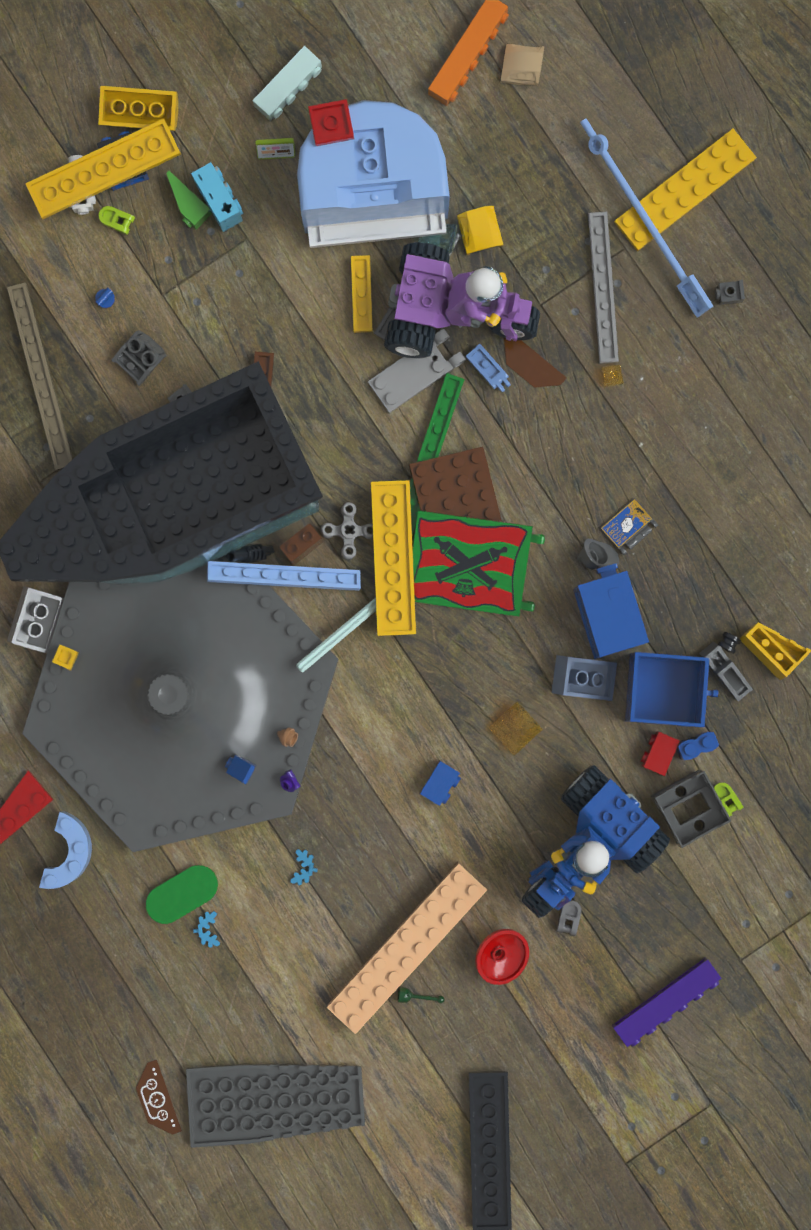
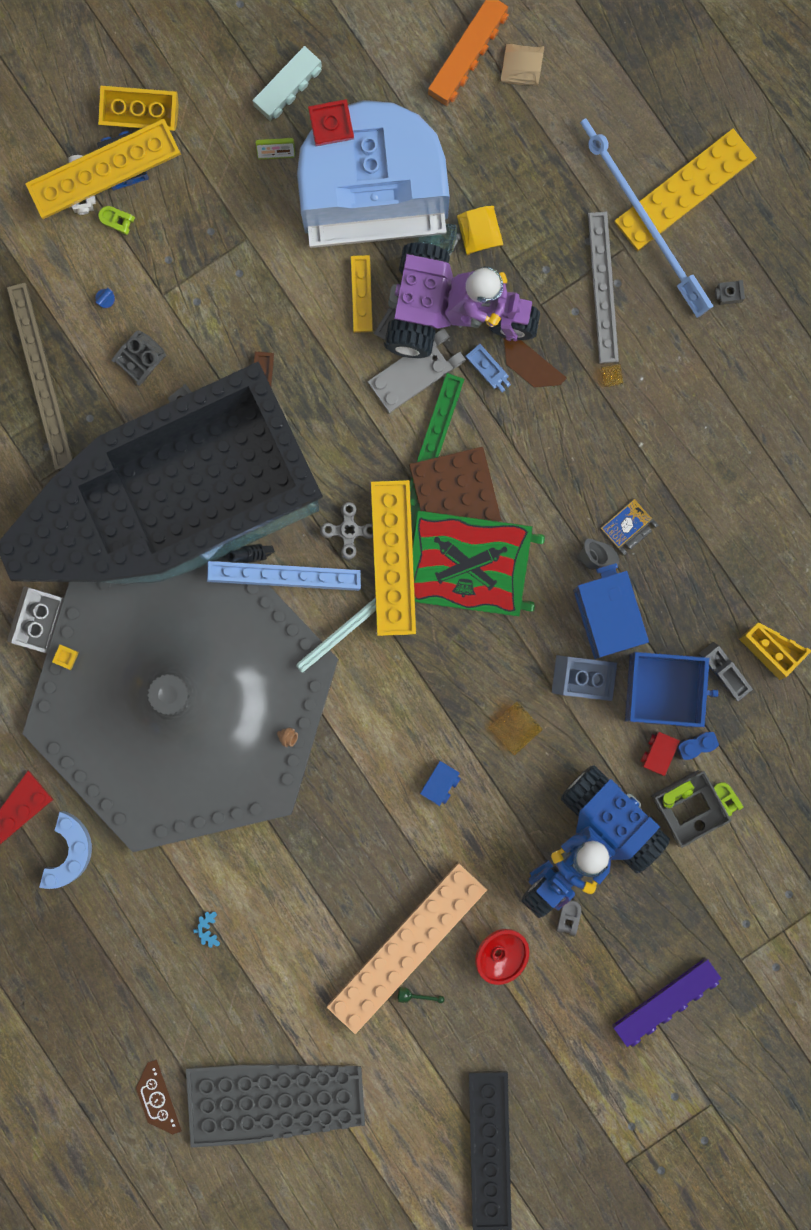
green tile [146,865,218,924] -> none
bright green slope [166,171,212,230] -> none
medium azure piece [191,162,243,232] -> none
blue slope [225,755,256,784] -> none
reddish brown panel [280,524,323,565] -> none
dark purple plate [280,769,300,792] -> none
dark azure animal [291,849,318,885] -> none
black wheel [718,632,741,654] -> none
none -> lime plate [663,781,695,809]

